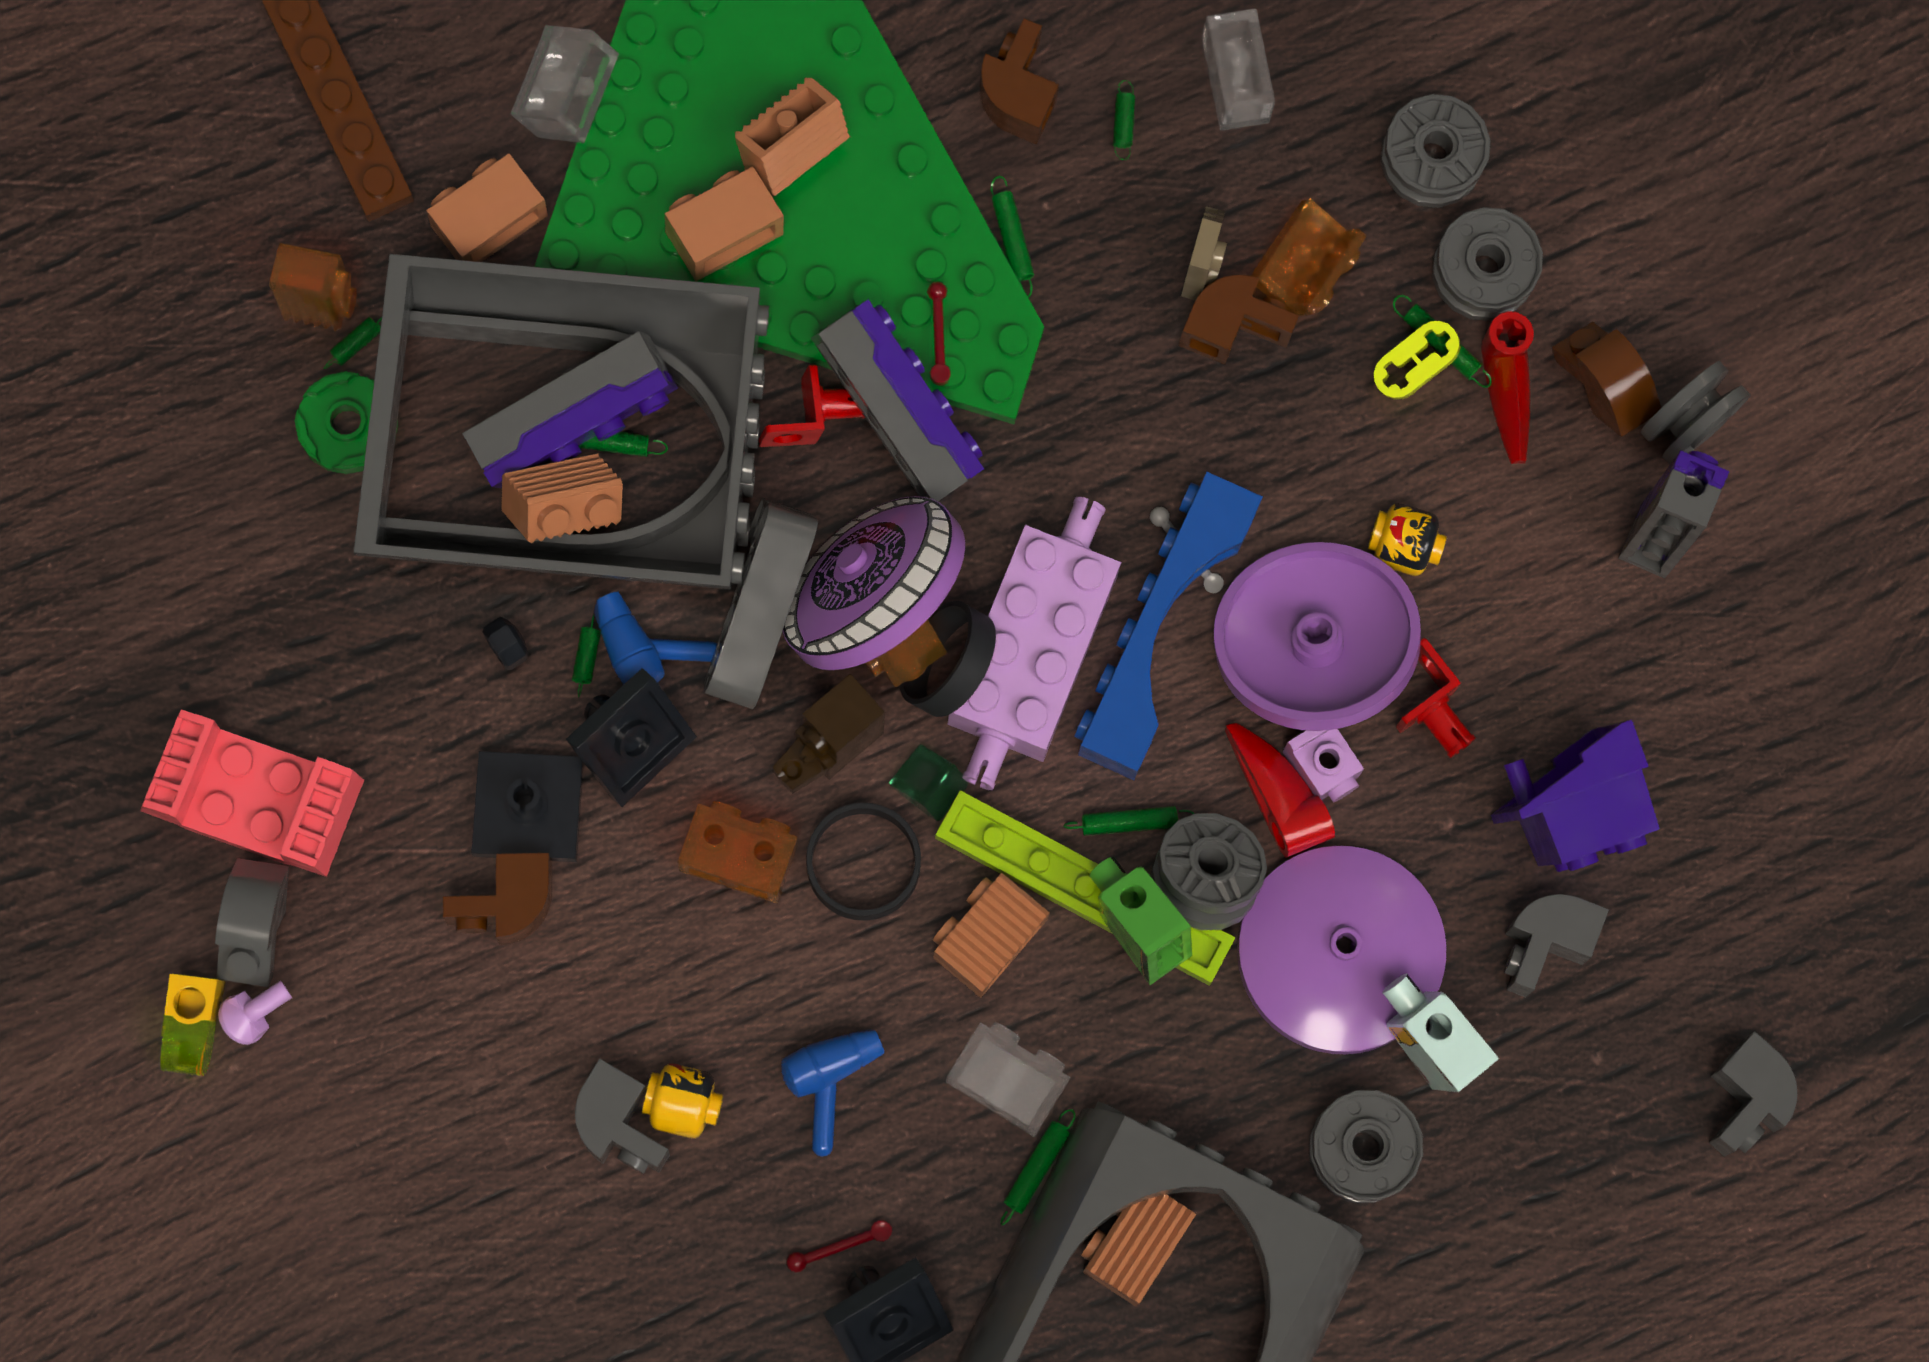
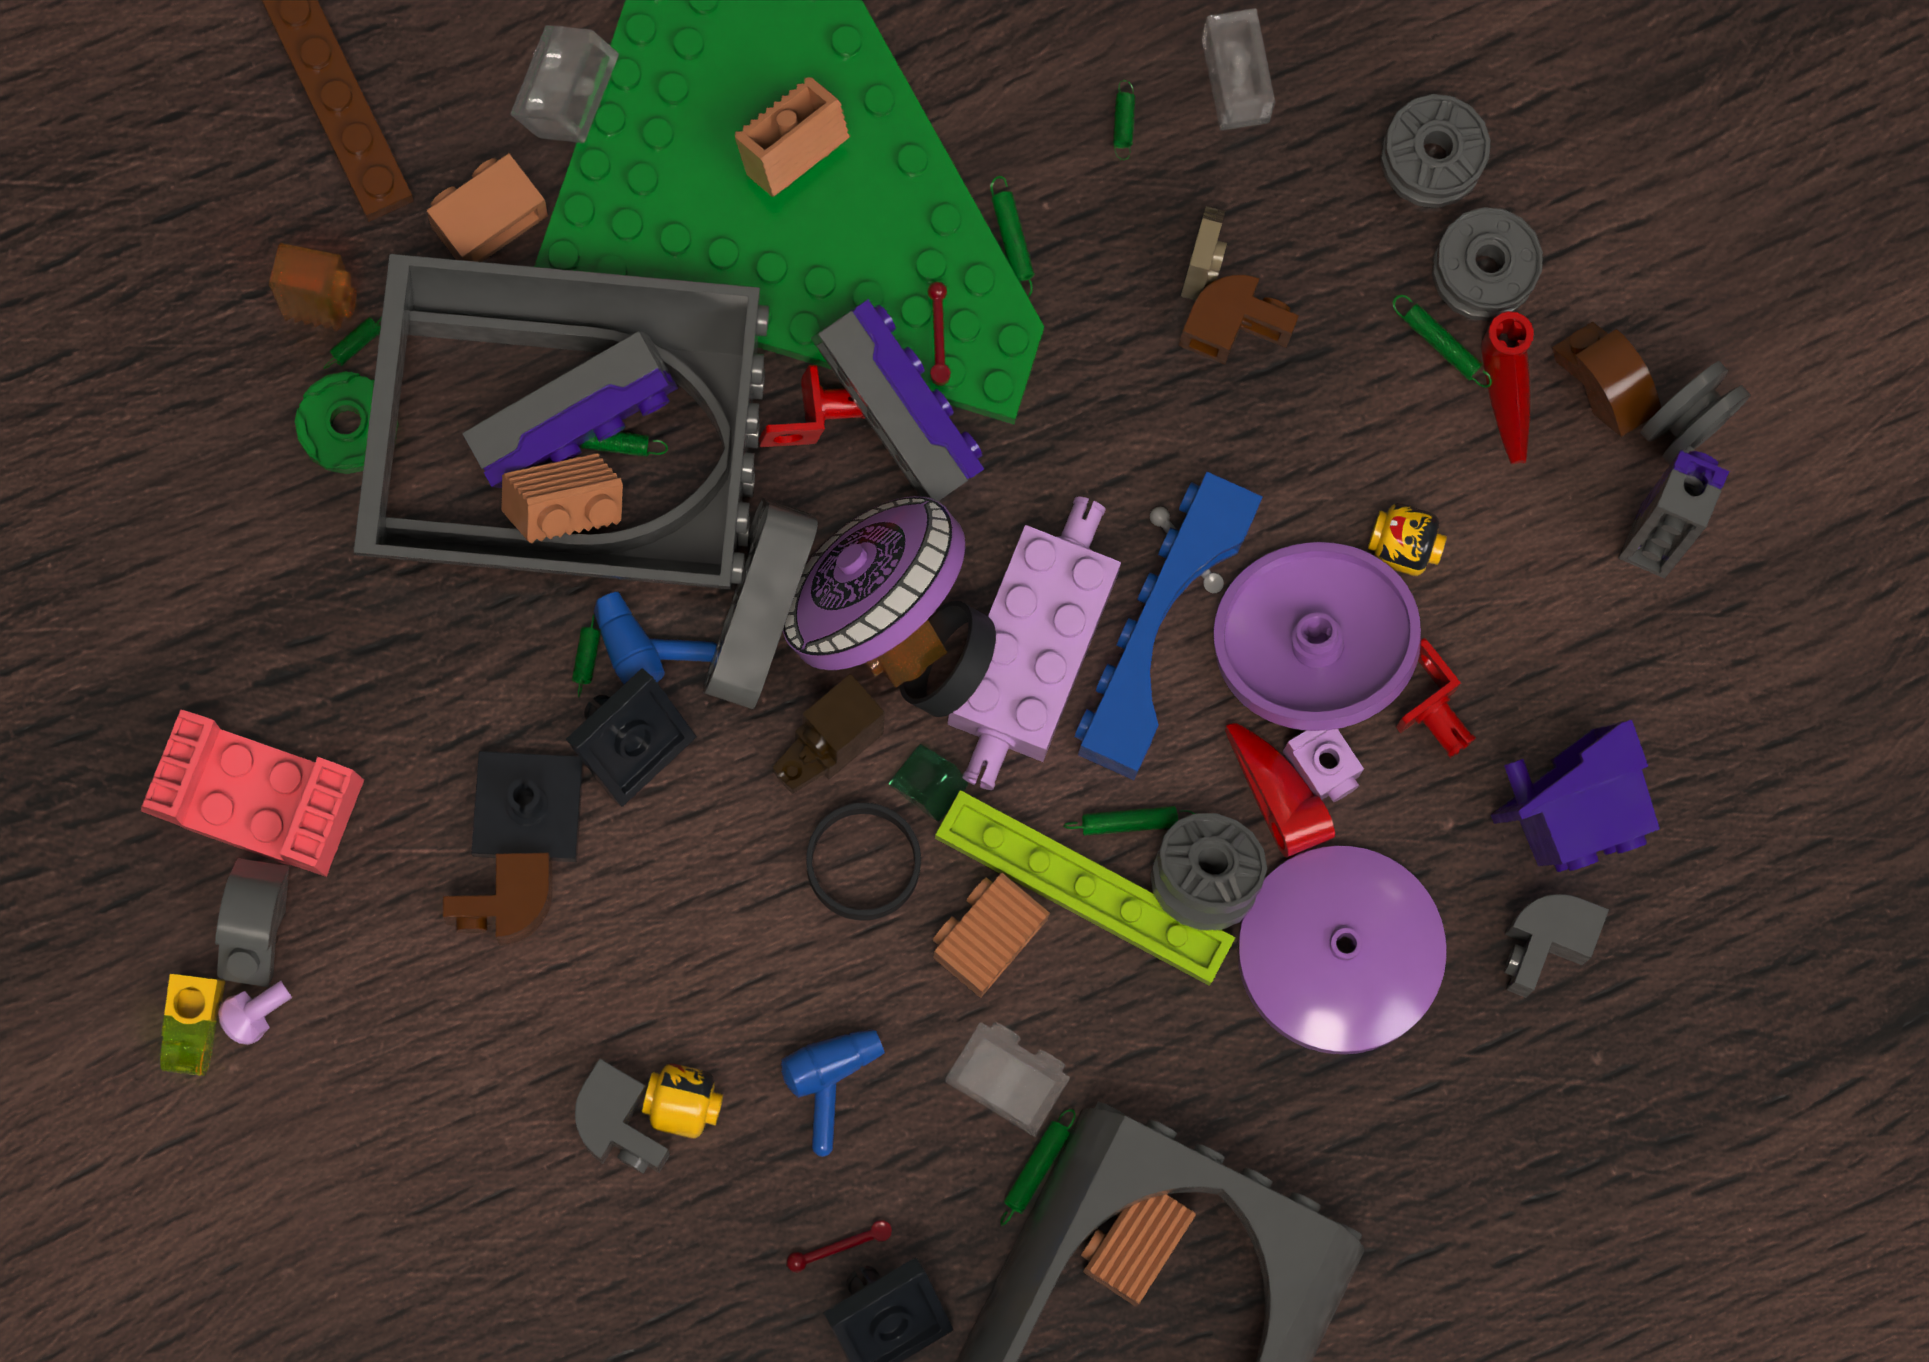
black tile [482,617,528,670] -> none
nougat brick [665,167,784,281] -> none
clear orange brick [677,801,798,904] -> none
reddish brown brick [980,18,1059,145] -> none
bright green torso [1089,857,1192,985] -> none
clear orange bracket [1250,199,1367,316] -> none
dark grey wheel [1309,1090,1423,1203] -> none
neon yellow beam [1374,321,1460,400] -> none
light aqua torso [1382,973,1499,1092] -> none
dark grey brick [1709,1031,1797,1157] -> none

